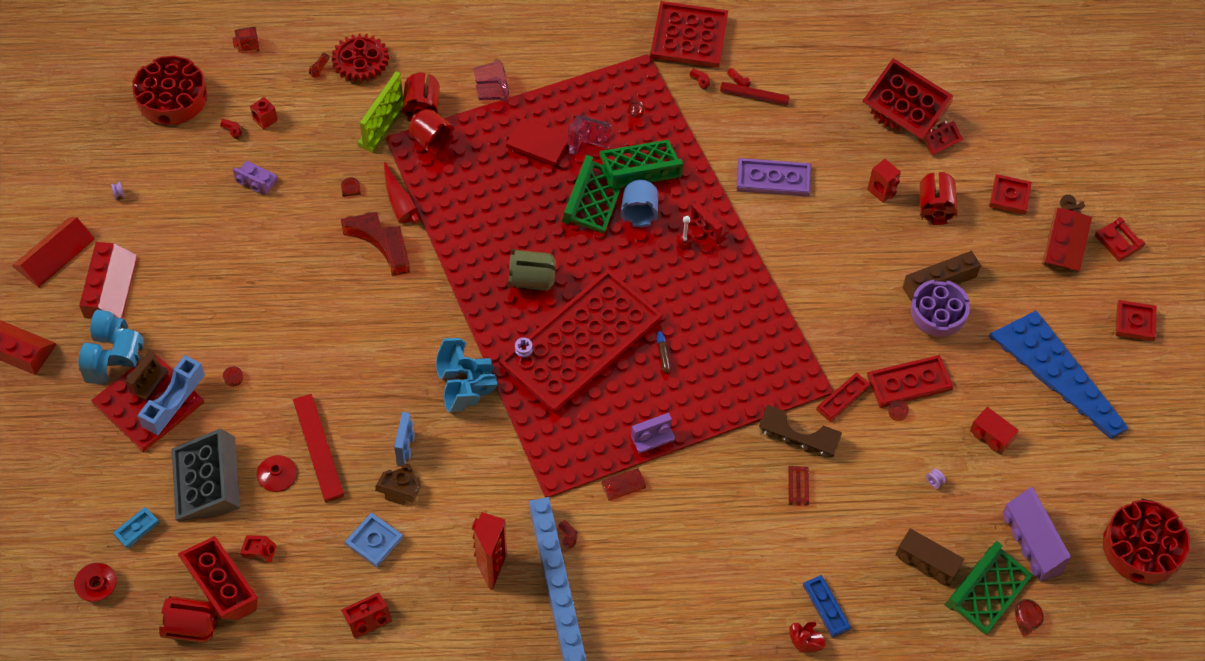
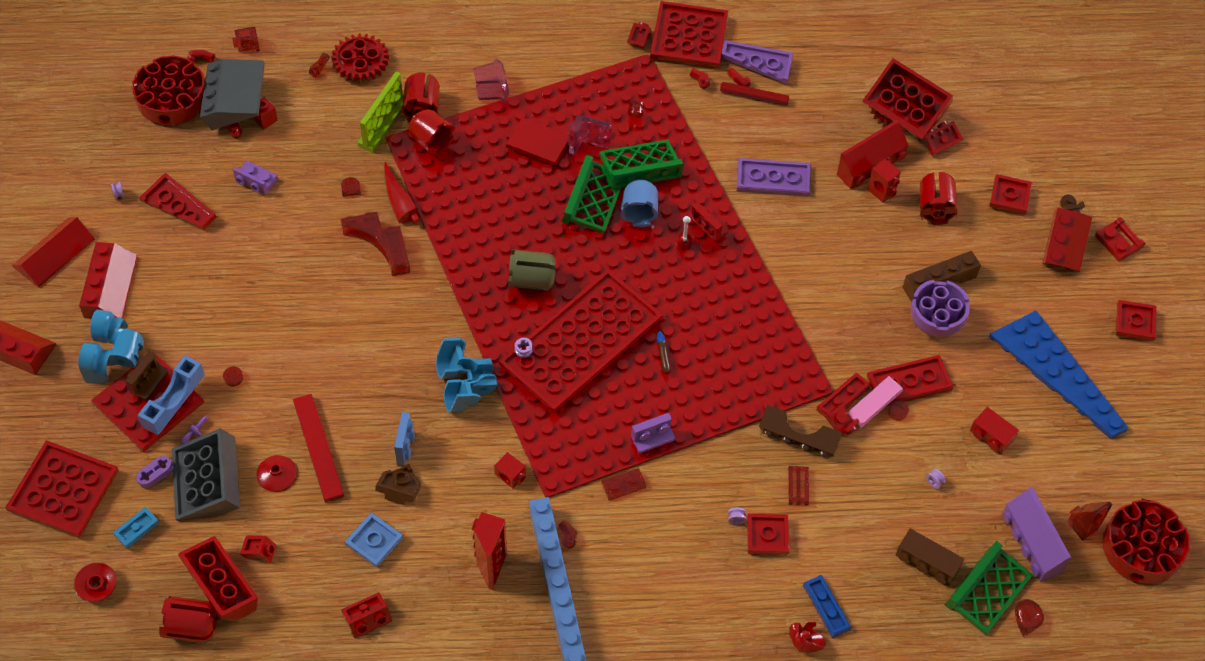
none -> red plate [5,440,119,538]
none -> medium lavender beam [136,456,174,489]
none -> red wing [139,173,217,230]
none -> medium lavender piece [180,416,208,444]
none -> red arm [187,49,215,62]
none -> dark grey slope [200,59,265,130]
none -> red brick [494,452,526,488]
none -> red bracket [627,22,652,48]
none -> medium lavender wing [721,40,793,84]
none -> lavender bush [728,507,746,524]
none -> red plate [747,513,789,555]
none -> red bracket [825,404,860,435]
none -> red slope [837,120,908,189]
none -> bright pink tile [848,376,903,429]
none -> clear red slope [1067,501,1113,541]

